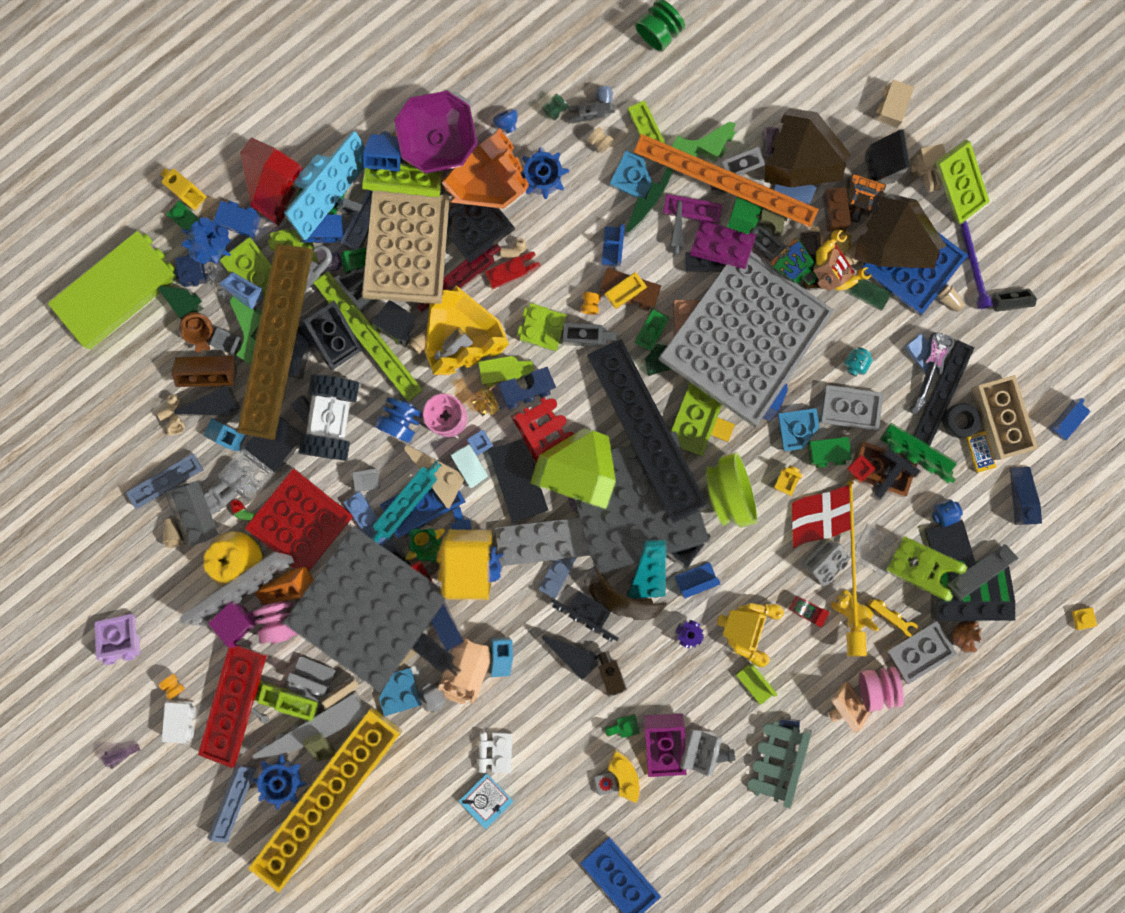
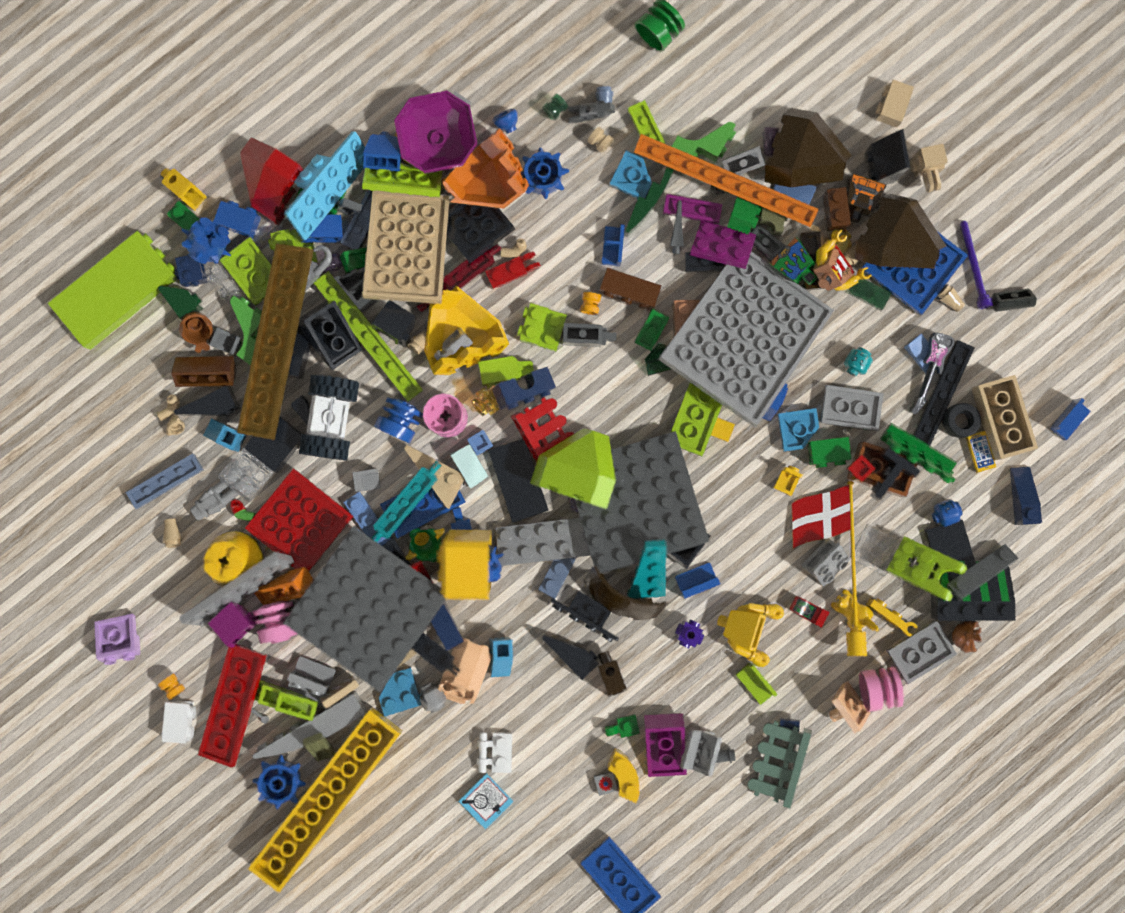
clear purple cone [102,743,140,769] -> none
dark grey slope [164,480,218,546] -> none
sand blue plate [207,764,256,843] -> none
medium blue slope [220,272,264,309] -> none
black plate [587,339,708,524] -> none
yellow tile [604,271,647,310] -> none
lime wheel [706,452,758,528] -> none
lime plate [935,139,990,224] -> none
yellow plate [1072,607,1097,630] -> none

